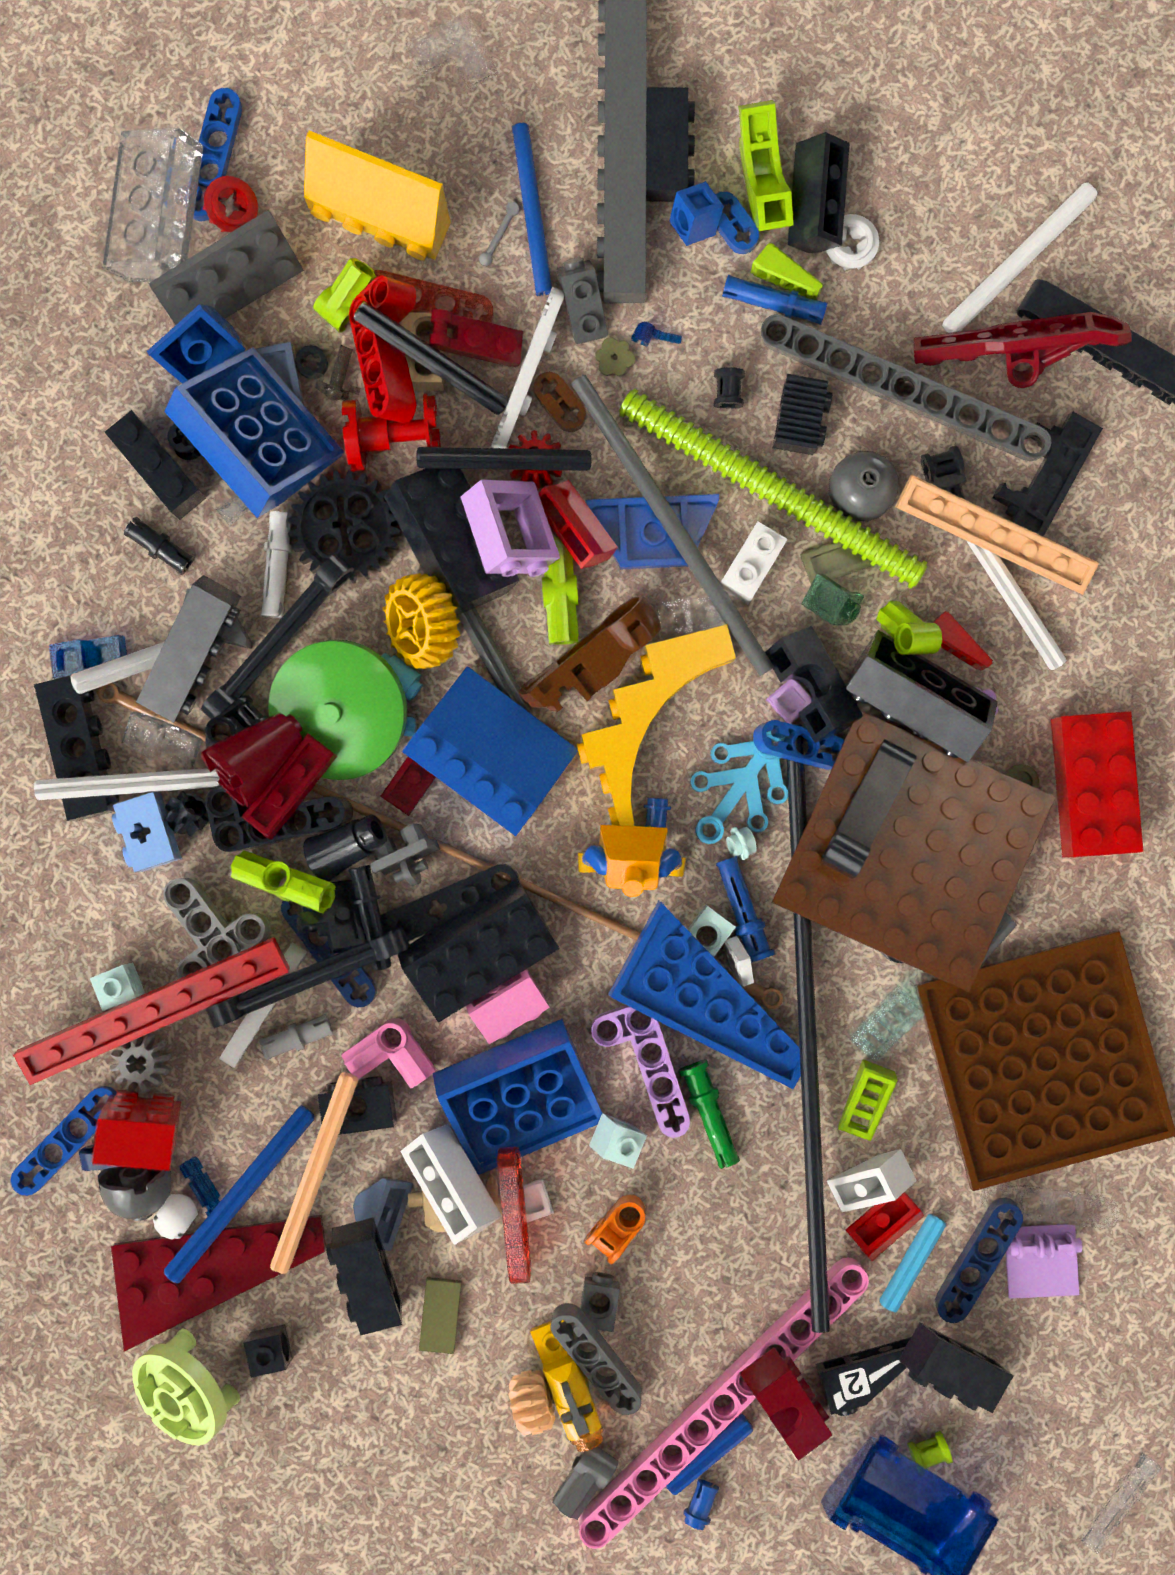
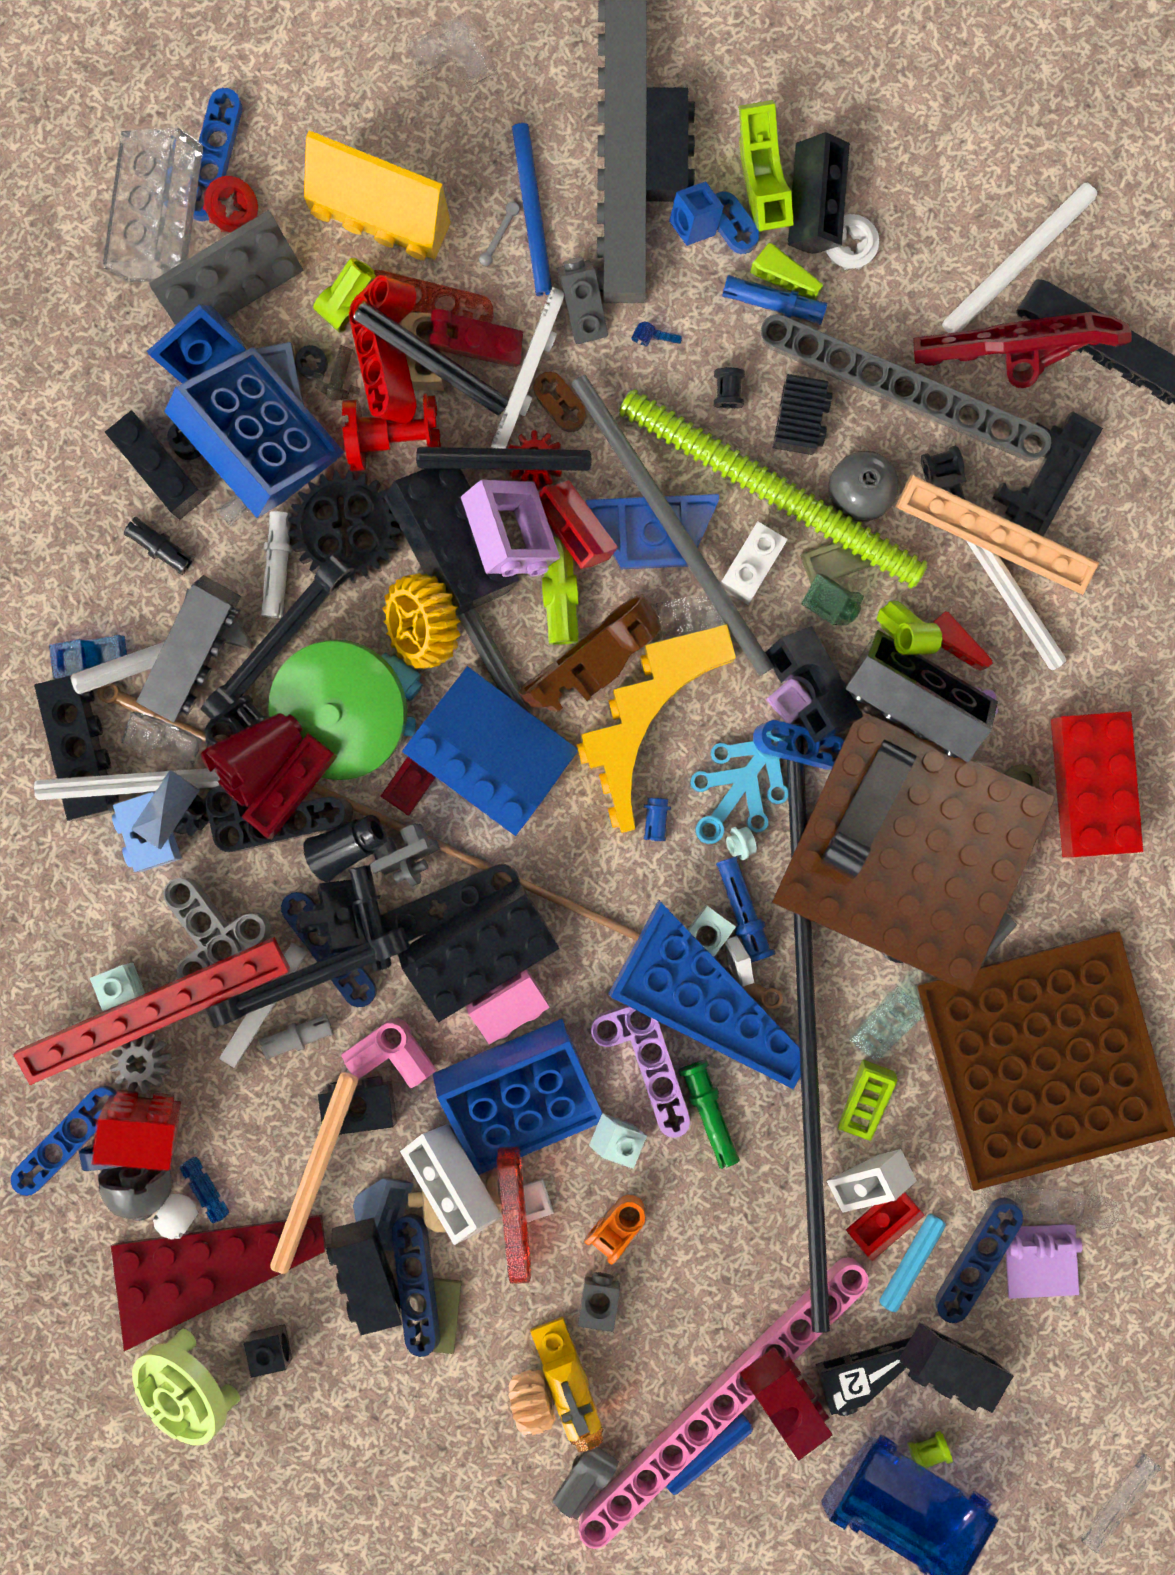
blue axle [164,1105,315,1284] -> none
lime piece [231,850,336,913] -> none
dark grey beam [551,1303,642,1415] -> none
light orange torso [578,825,686,897] -> none
olive plant [595,338,635,376] -> none
blue pin [683,1479,719,1530] -> none
none -> sand blue slope [132,770,199,849]
none -> dark blue beam [392,1213,440,1357]

